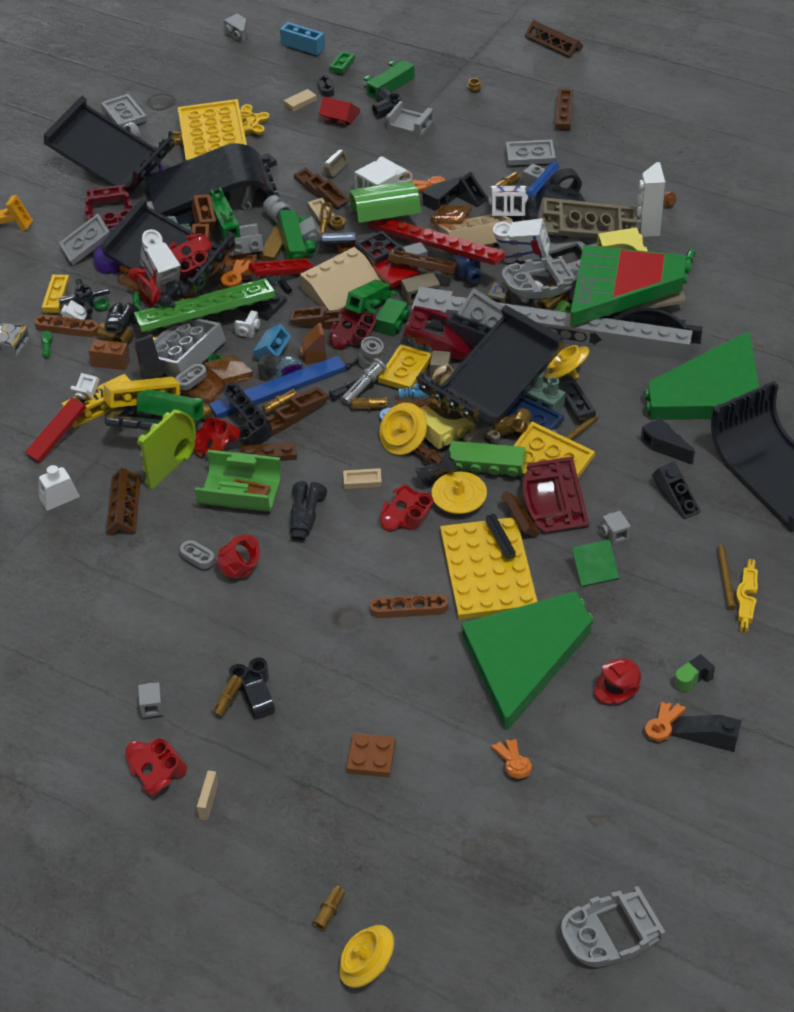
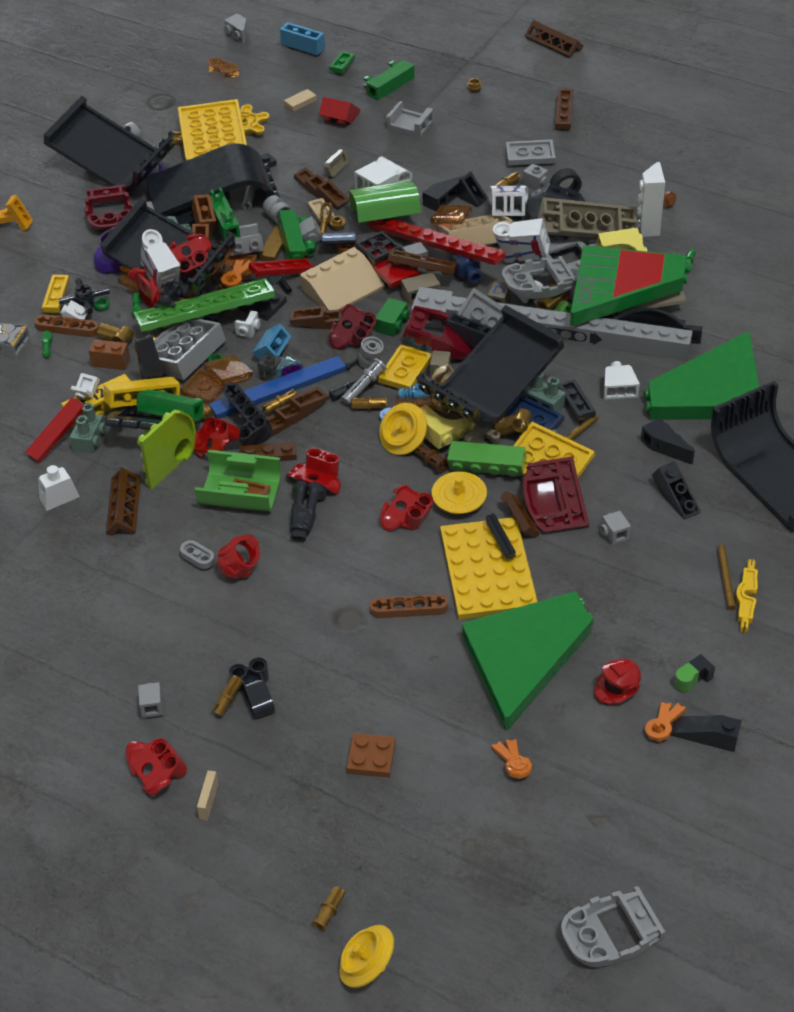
light grey plate [59,214,111,265] -> none
light grey plate [101,94,147,127] -> none
black piece [104,302,140,334] -> none
light grey plate [175,364,207,390] -> none
dark orange slope [299,323,326,364] -> none
black beam [318,75,334,97] -> none
tan tile [343,468,382,489] -> none
green brick [345,279,397,314] -> none
black piece [372,87,401,117] -> none
orange piece [412,176,446,192] -> none
black animal [415,450,457,488] -> none
blue axle [526,161,560,198] -> none
yellow piece [544,345,589,380] -> none
green piece [572,540,619,586] -> none
none -> sand green brick [69,403,106,453]
none -> clear orange tile [208,57,239,77]
none -> red piece [286,448,341,494]
none -> white torso [604,361,639,400]

